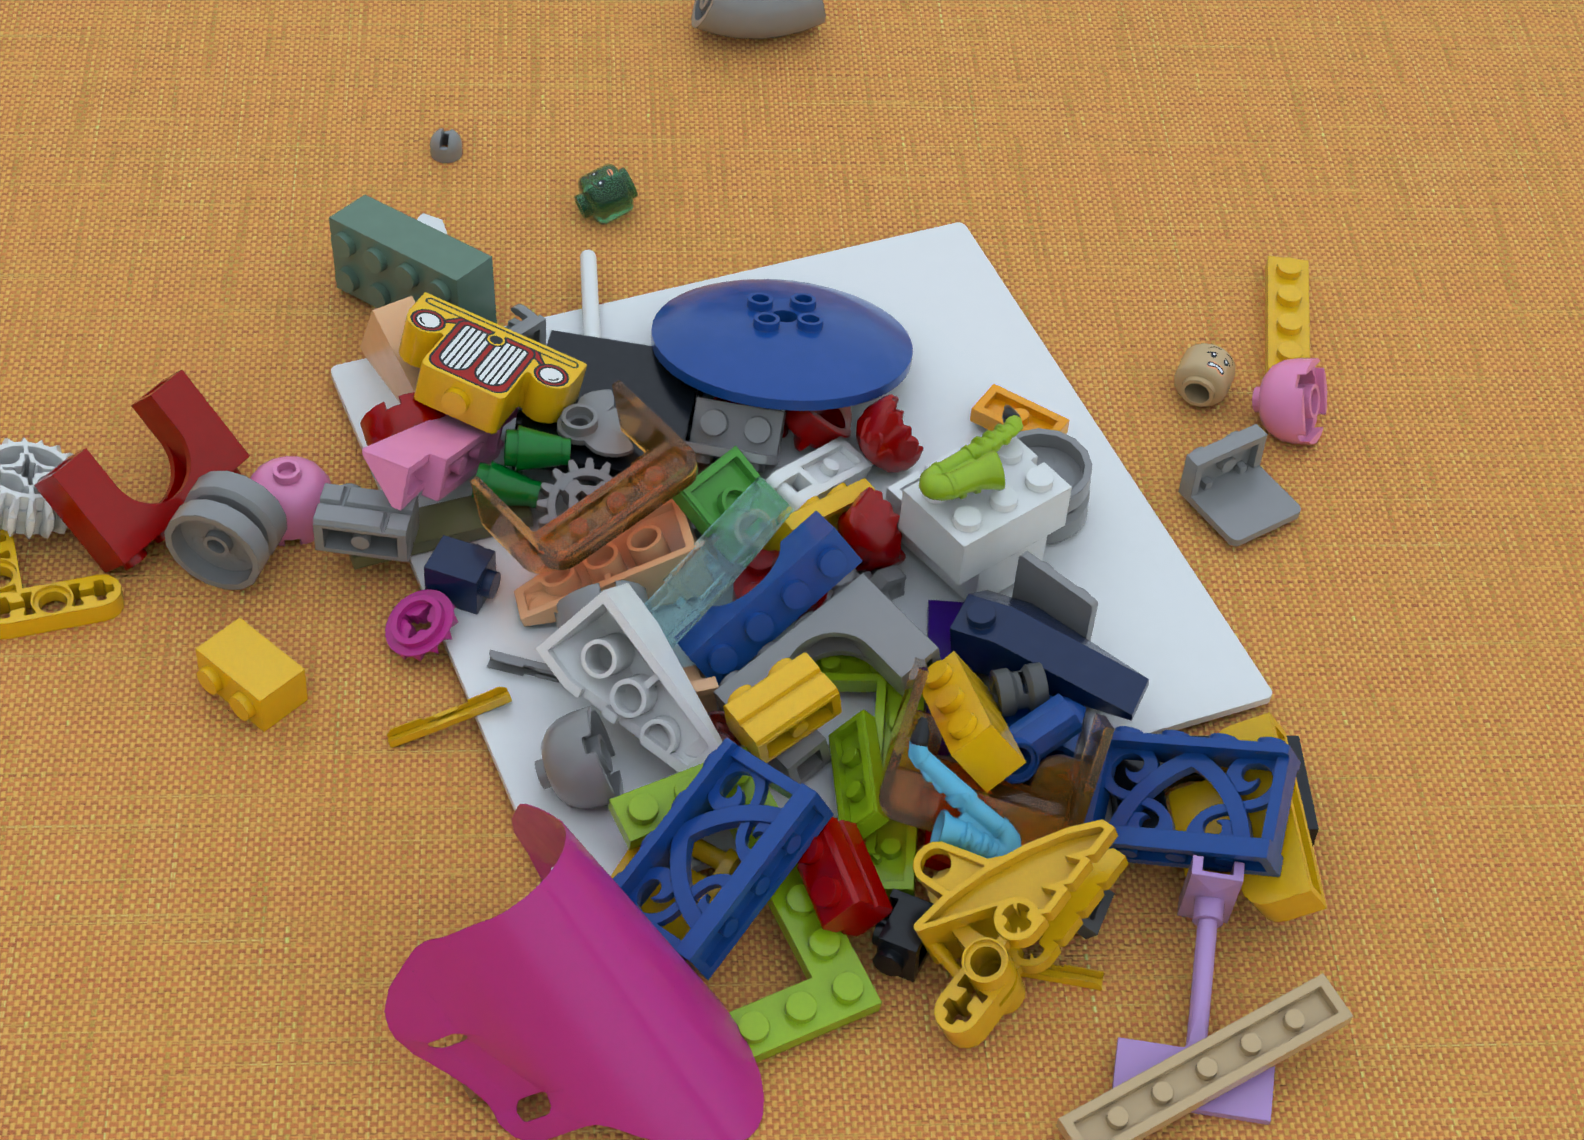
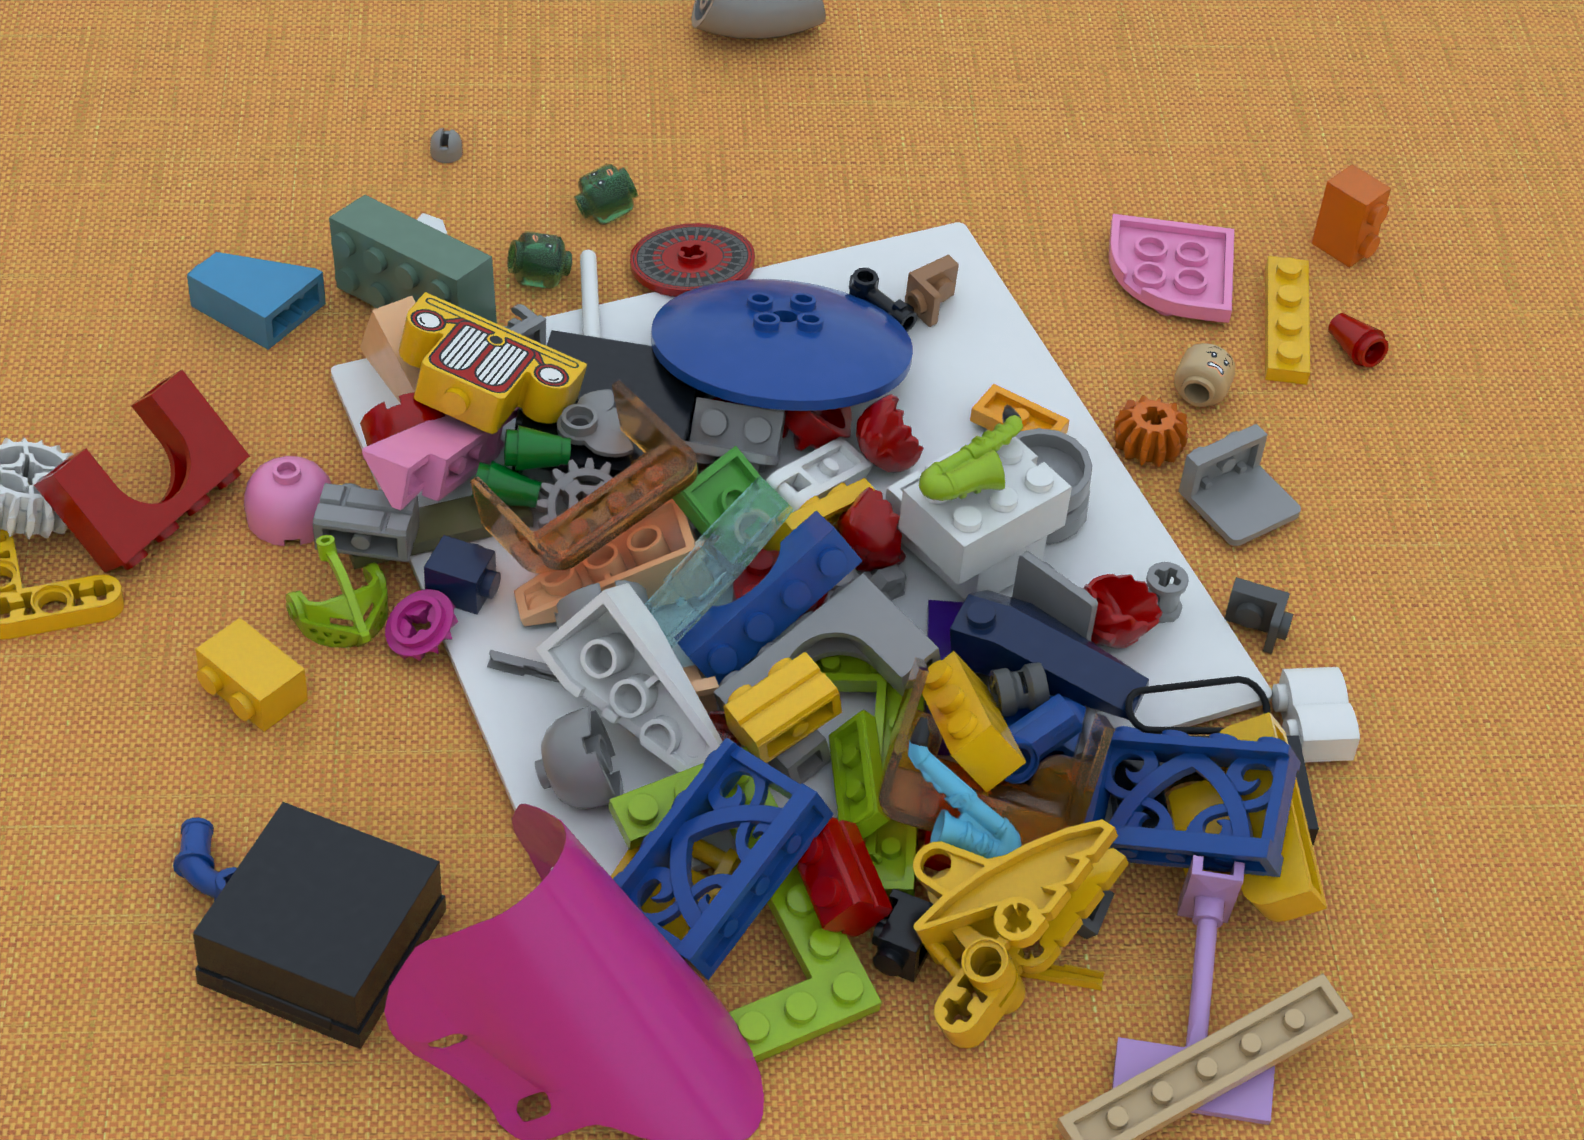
light grey wheel [164,471,287,590] -> none
yellow piece [387,687,512,748] -> none
bright pink cylinder [1252,358,1327,445] -> none
none -> blue piece [173,817,237,901]
none -> dark azure slope [187,252,326,350]
none -> black container [193,802,446,1049]
none -> lime helmet [286,535,388,648]
none -> clear green head [507,231,572,289]
none -> piece [630,223,755,297]
none -> black bar [849,268,917,332]
none -> medium nougat bracket [905,254,959,327]
none -> red hair [1083,574,1163,649]
none -> bright pink plate [1109,214,1234,323]
none -> orange gear [1114,395,1189,468]
none -> black piece [1125,676,1270,735]
none -> light grey bush [1146,562,1189,623]
none -> dark grey bracket [1225,577,1294,654]
none -> white brick [1271,667,1360,763]
none -> orange piece [1311,164,1391,268]
none -> red cone [1328,313,1389,368]

